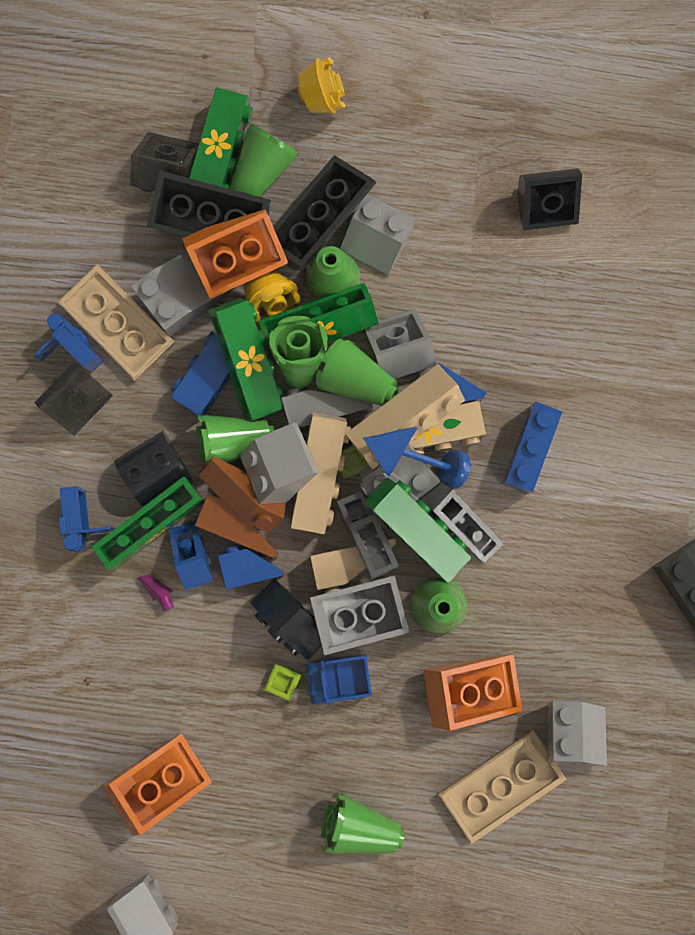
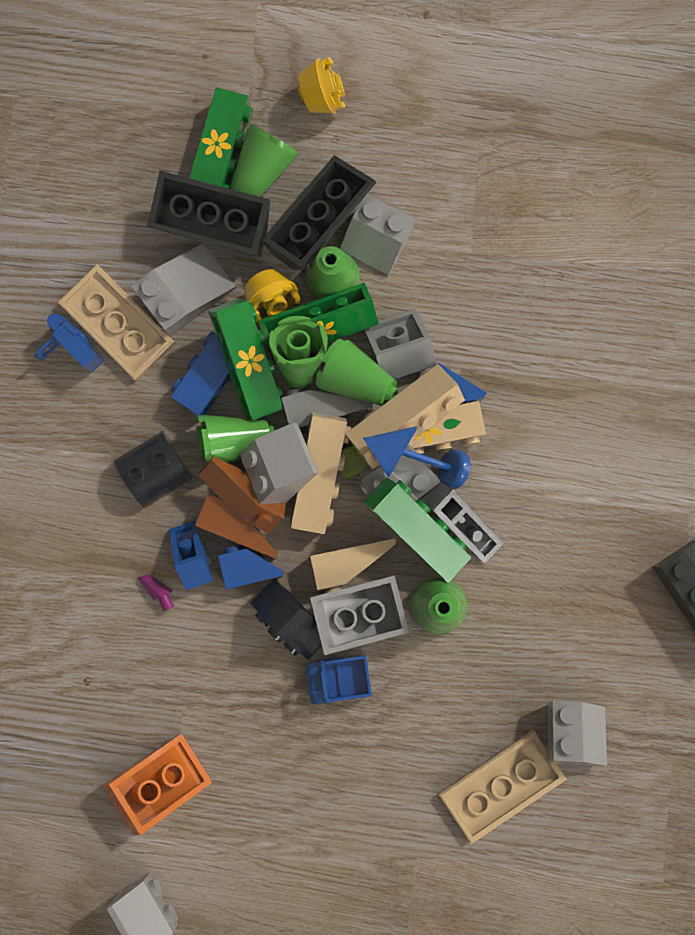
clear smoke tile [34,361,113,436] -> none
blue piece [59,486,115,552] -> none
green brick [91,477,205,570] -> none
clear smoke slope [130,132,199,192] -> none
orange slope [182,210,288,299] -> none
lime tile [264,663,302,702] -> none
bright green cone [320,792,404,854] -> none
dark grey slope [336,490,399,579] -> none
orange slope [423,654,523,731] -> none
blue brick [502,401,563,494] -> none
black brick [518,168,582,230] -> none

